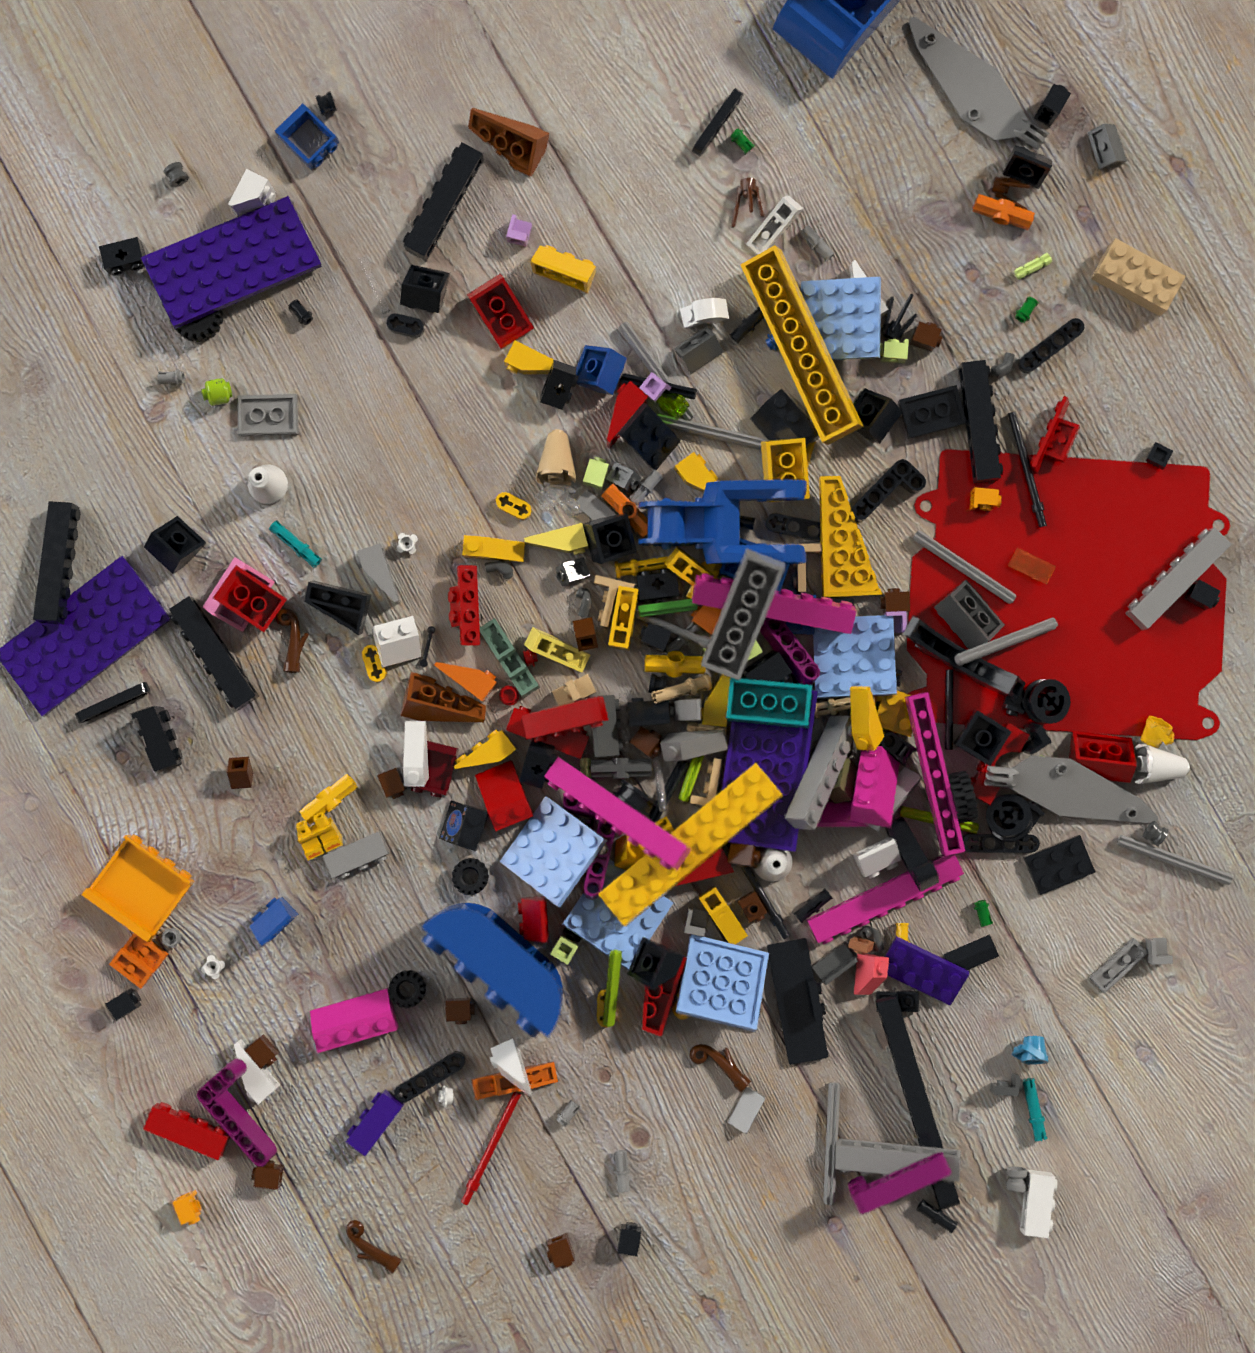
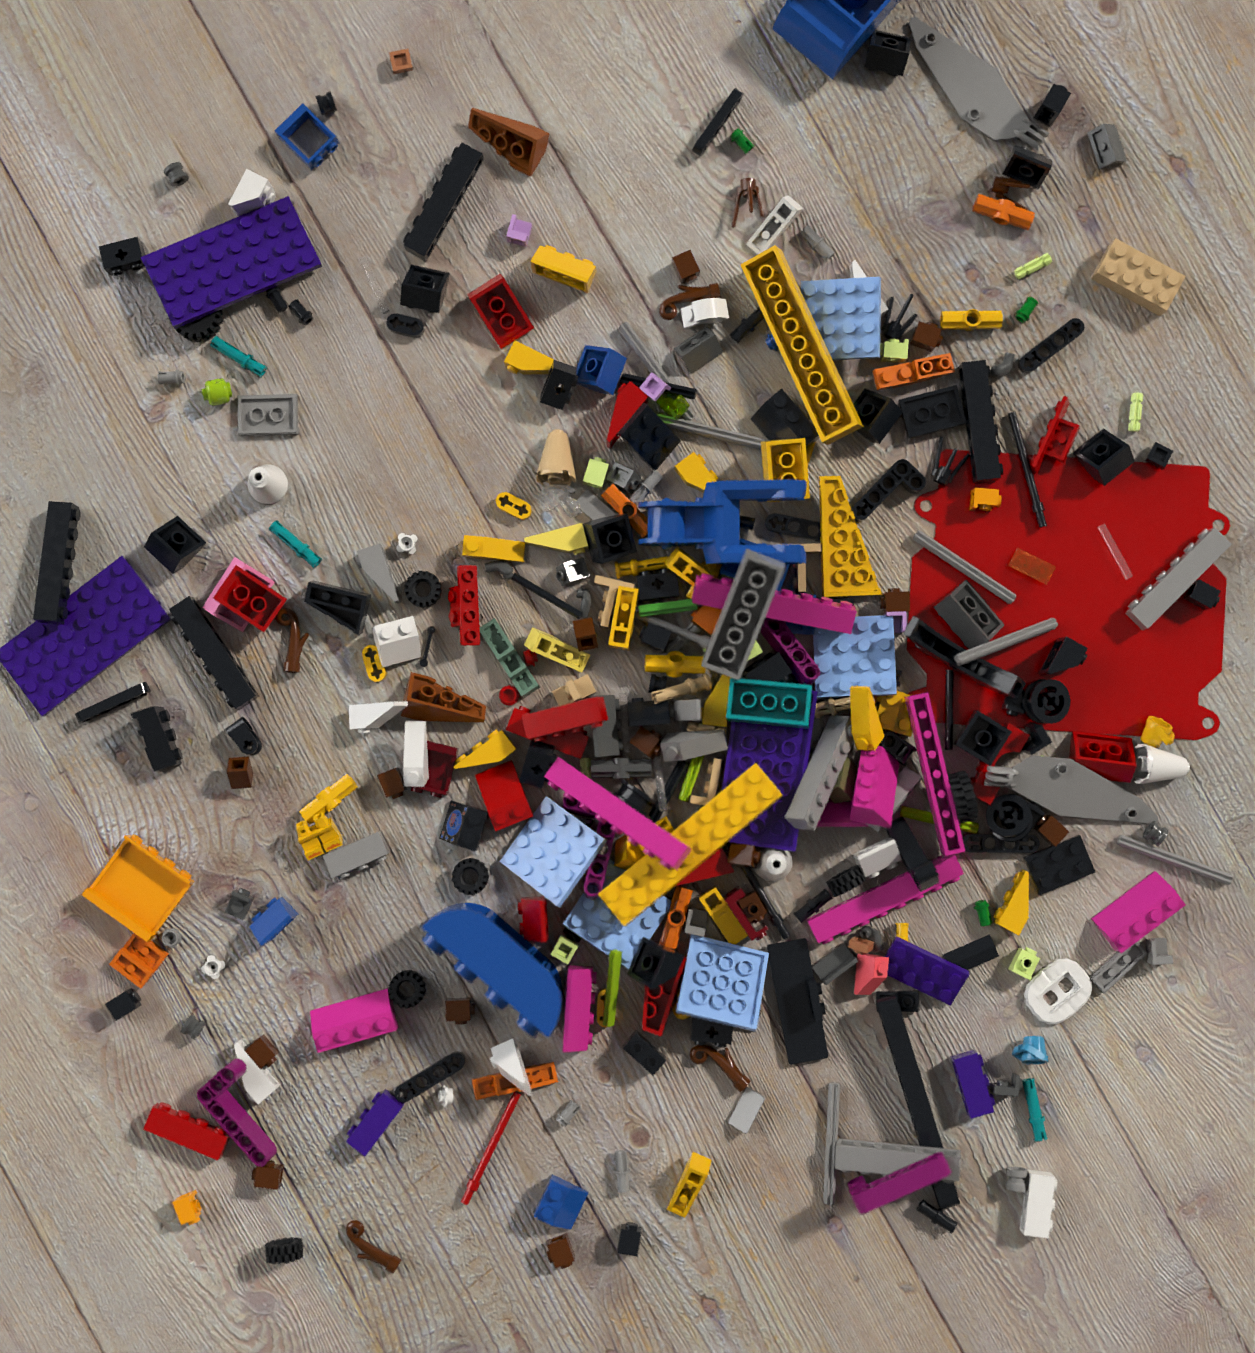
orange slope [434,662,497,702] -> none
none -> dark grey wheel [181,1014,206,1040]
none -> teal pin [210,336,267,378]
none -> dark grey bracket [225,888,255,920]
none -> black piece [226,717,262,755]
none -> black tyre [265,1237,303,1264]
none -> black axle [266,287,288,312]
none -> white slope [349,702,408,733]
none -> nougat plate [389,49,413,74]
none -> black tyre [404,571,442,608]
none -> black bar [511,573,583,619]
none -> blue slope [534,1174,589,1230]
none -> dark pink slope [563,965,597,1052]
none -> black brick [623,1030,667,1075]
none -> reddish brown plant [659,283,721,320]
none -> orange piece [659,886,693,949]
none -> yellow slope [667,1152,711,1218]
none -> reddish brown brick [672,250,700,284]
none -> black brick [690,1017,733,1047]
none -> dark red panel [722,885,768,941]
none -> black tyre [826,865,866,897]
none -> black slope [864,30,911,77]
none -> orange slope [872,353,955,390]
none -> black plant [931,437,970,486]
none -> yellow piece [940,309,1003,331]
none -> dark purple brick [950,1050,995,1119]
none -> yellow slope [994,869,1029,936]
none -> yellowish green brick [1008,947,1040,981]
none -> white piece [1024,958,1092,1025]
none -> reddish brown brick [1034,815,1069,847]
none -> black slope [1038,636,1088,676]
none -> black slope [1073,428,1135,486]
none -> dark pink slope [1091,871,1186,953]
none -> clear bar [1098,523,1133,579]
none -> yellowish green axle [1128,392,1143,432]

